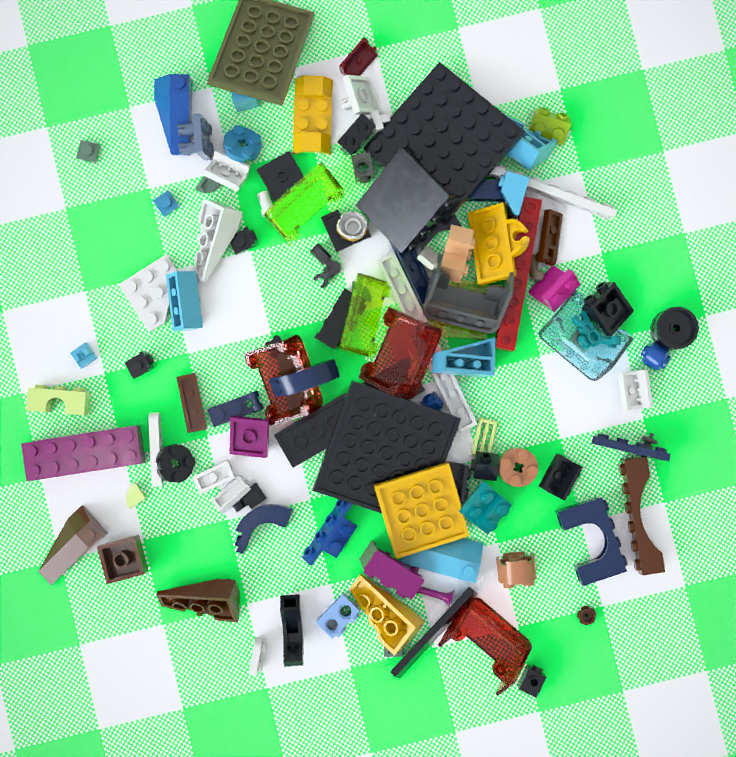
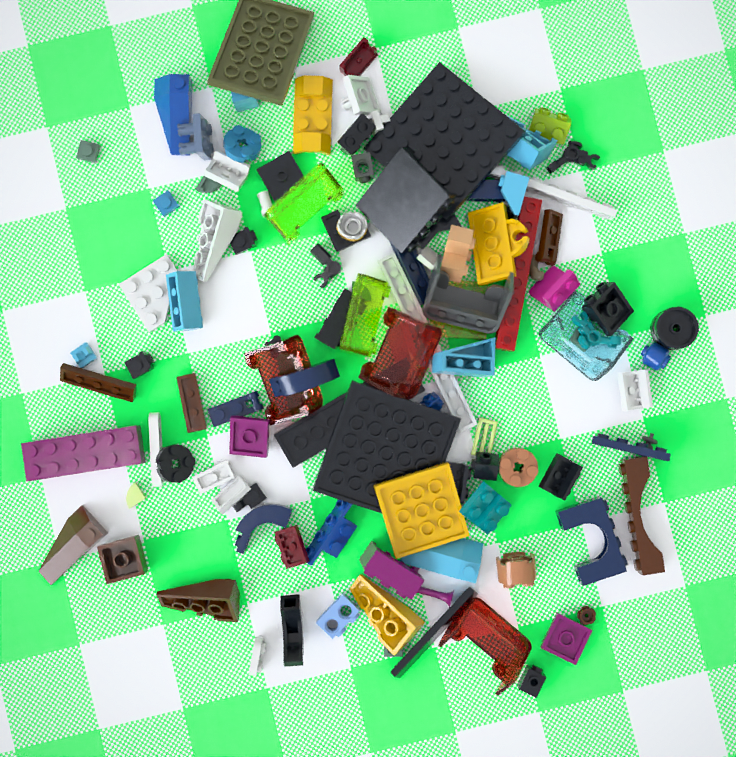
yellowish green arch [26,384,90,415] -> none
none -> reddish brown plate [60,363,137,403]
none -> dark red bracket [274,524,309,569]
none -> magenta plate [540,612,593,665]
none -> black piece [546,141,600,174]

